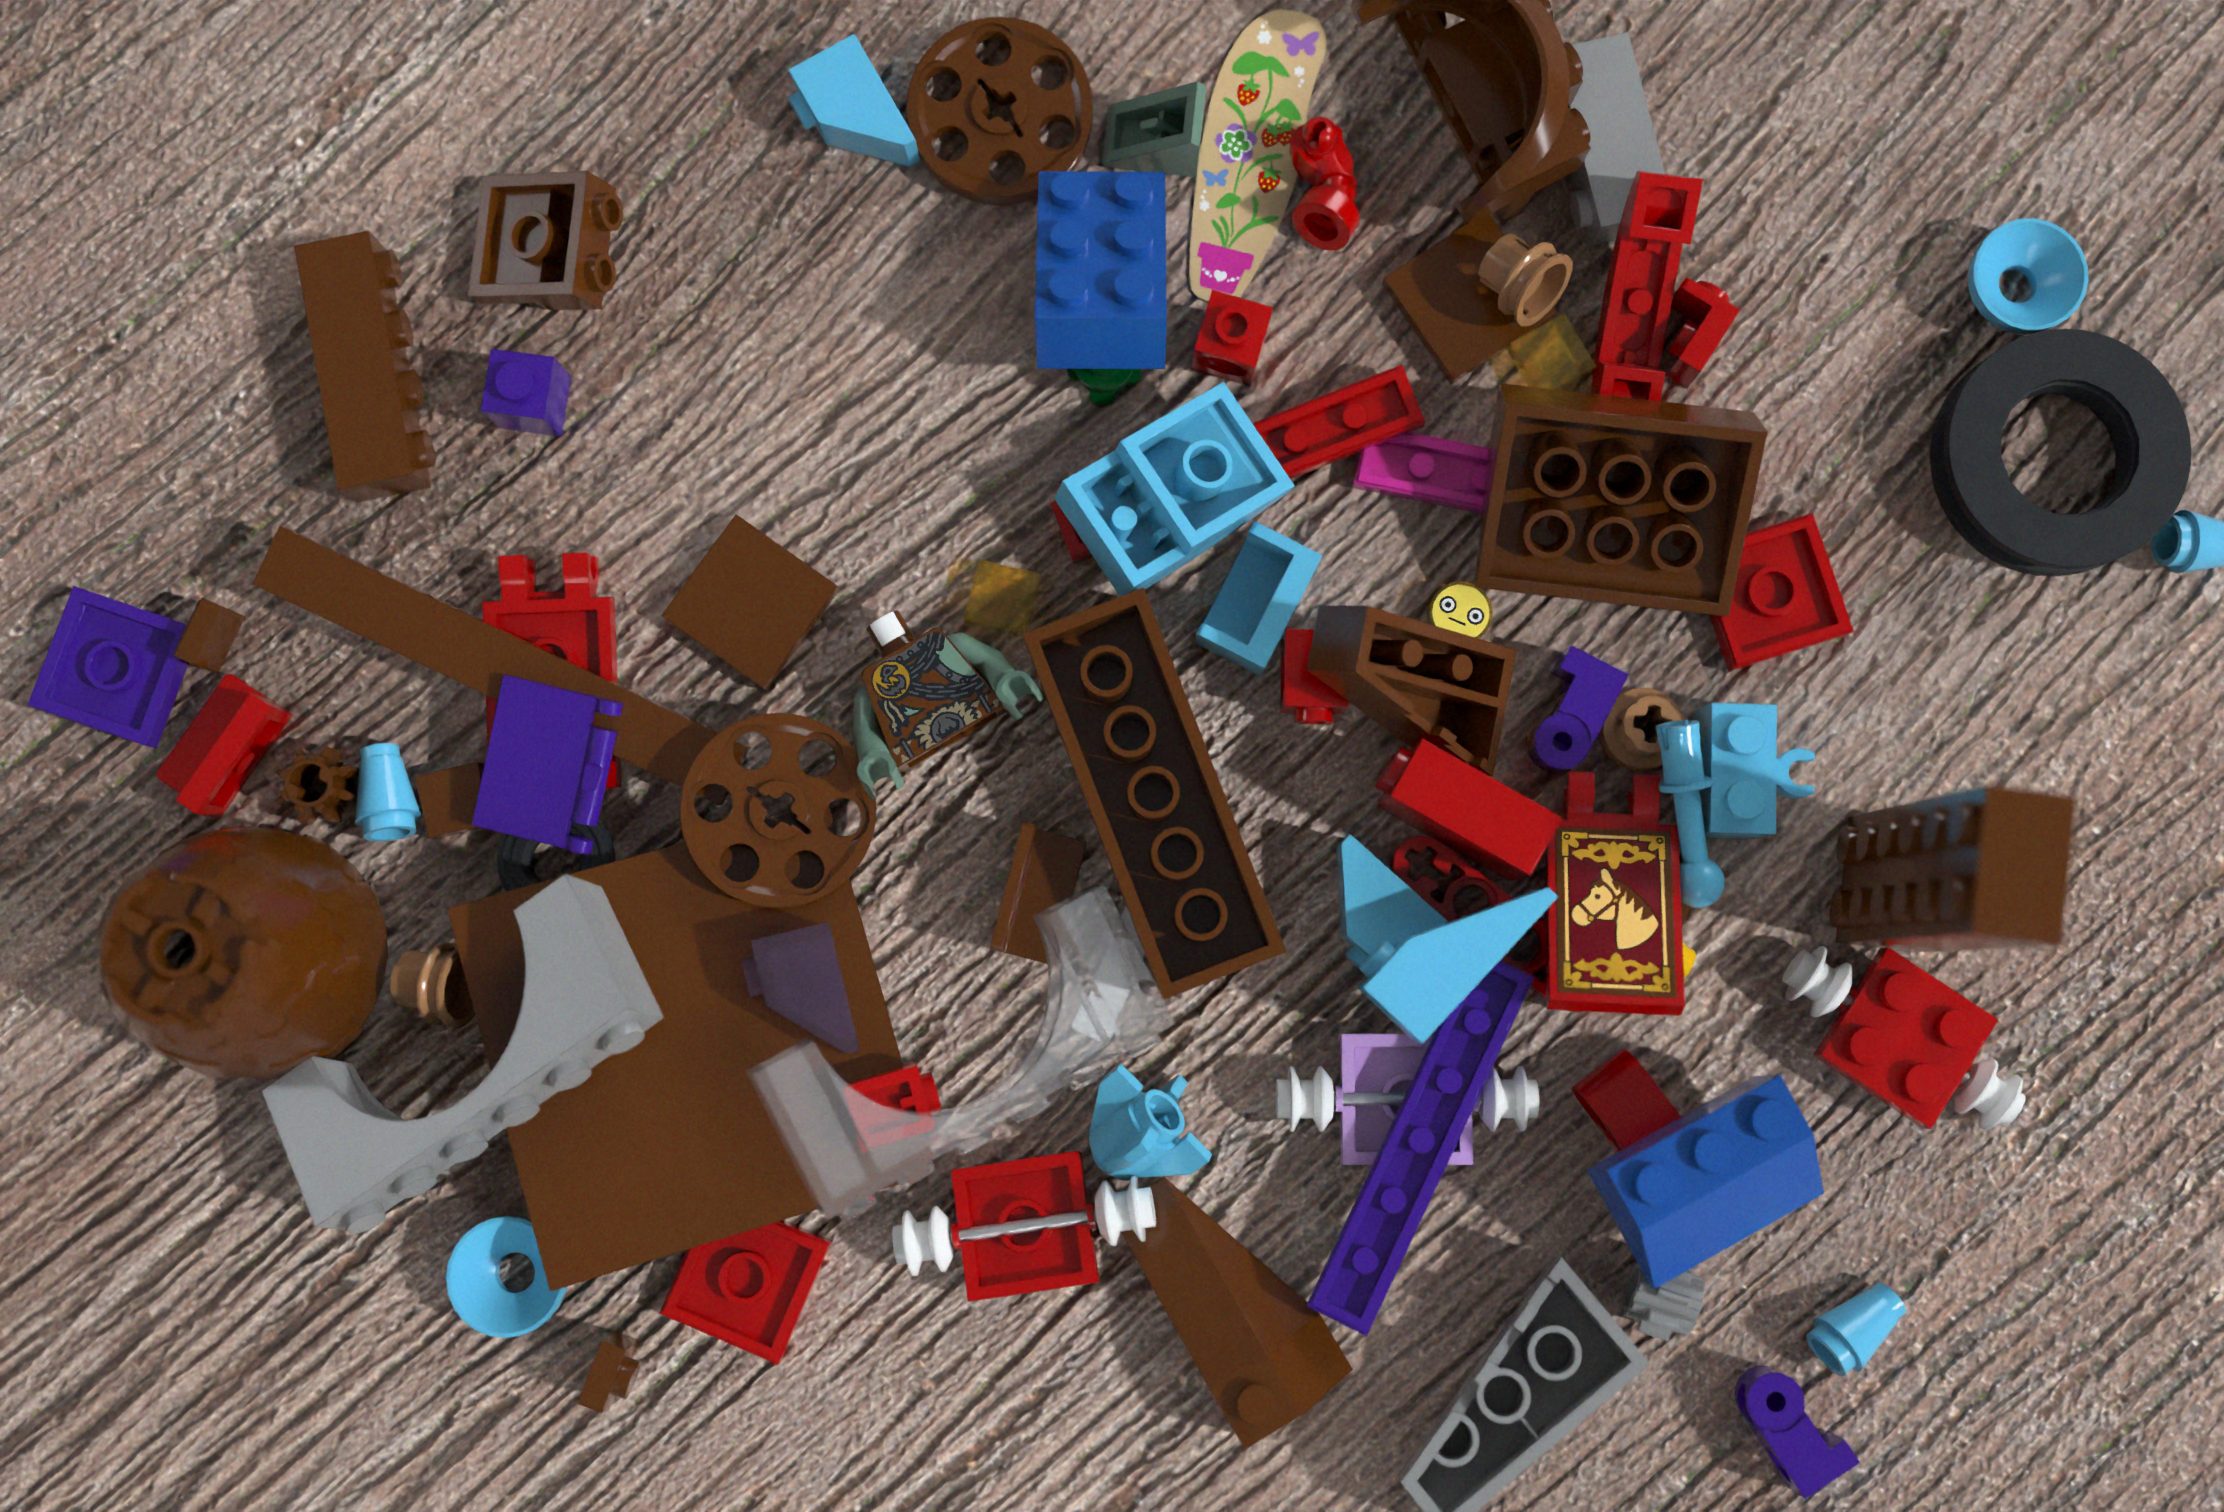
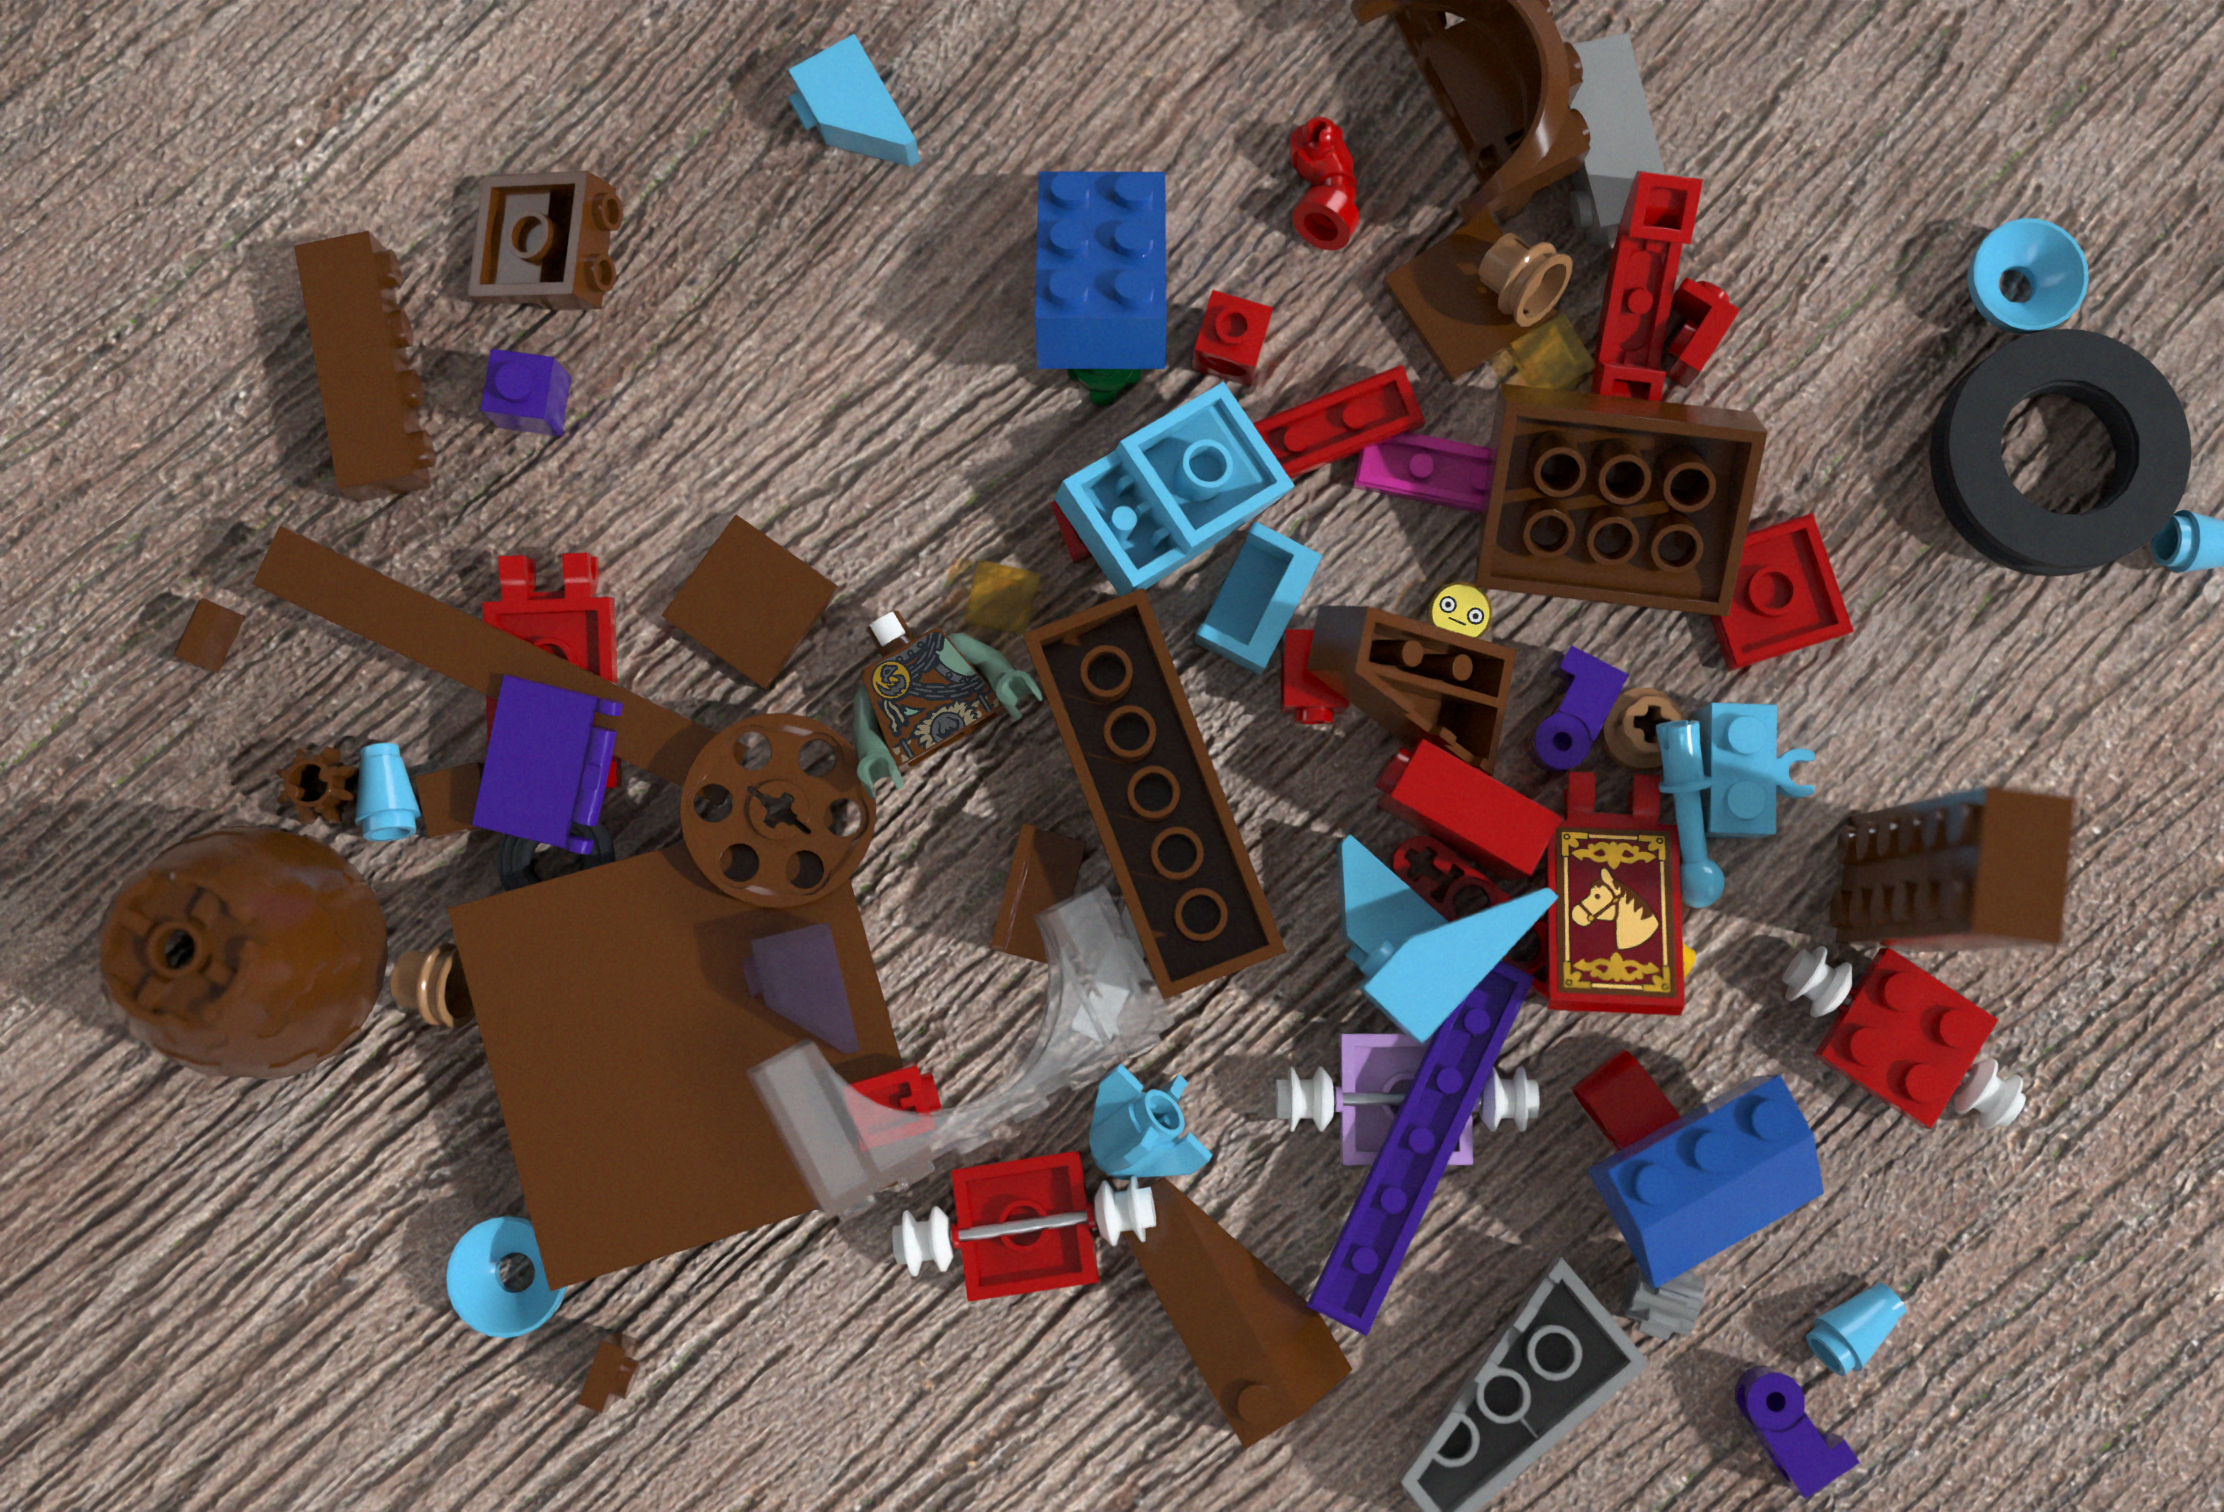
dark purple plate [27,586,189,748] -> none
red panel [156,674,294,819] -> none
light grey arch [262,874,664,1234] -> none
red tile [659,1220,832,1365] -> none
reddish brown wedge [907,17,1093,206] -> none
sand green slope [1101,81,1206,177] -> none
tan sticker [1189,9,1327,302] -> none

